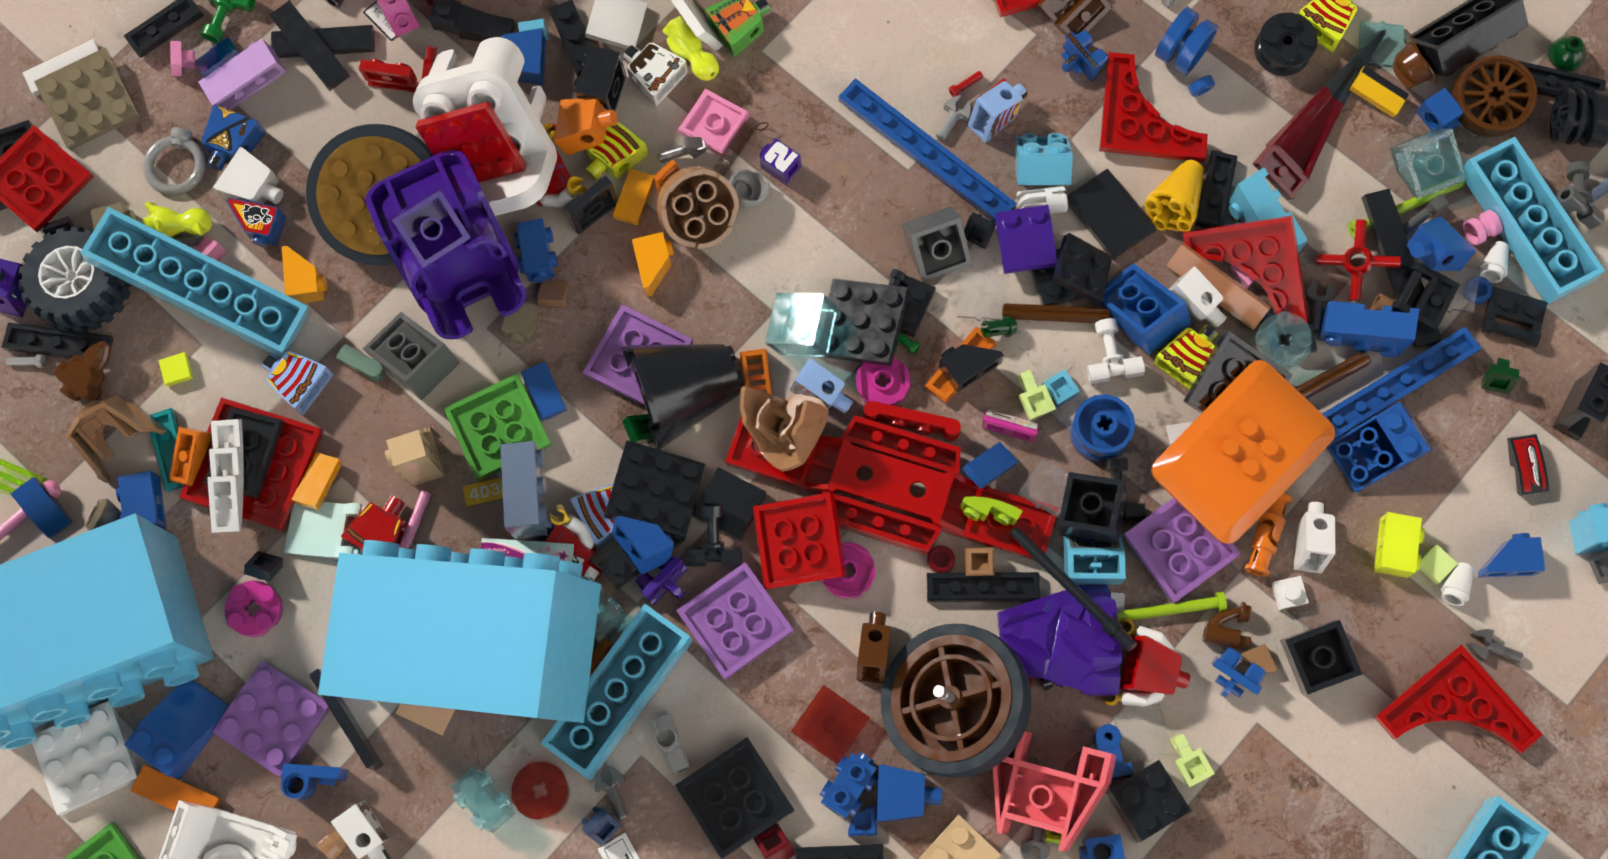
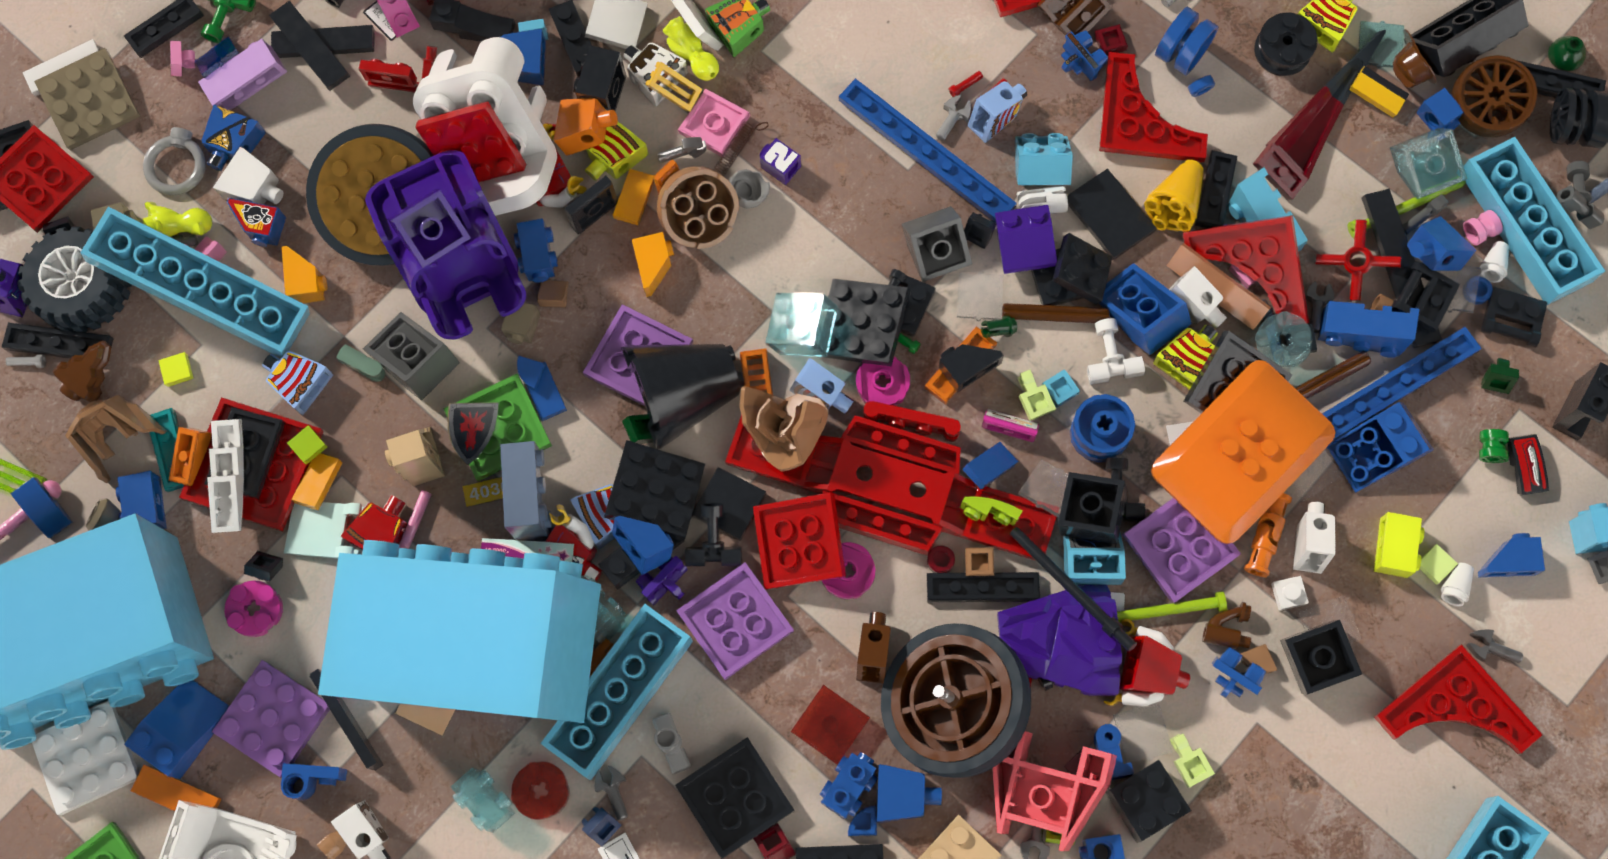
none -> lime tile [287,425,327,465]
none -> shield [447,402,499,465]
none -> blue tile [517,356,545,391]
none -> yellow tile [645,62,702,112]
none -> dark red tile [1094,24,1128,56]
none -> green wheel [1479,429,1509,463]

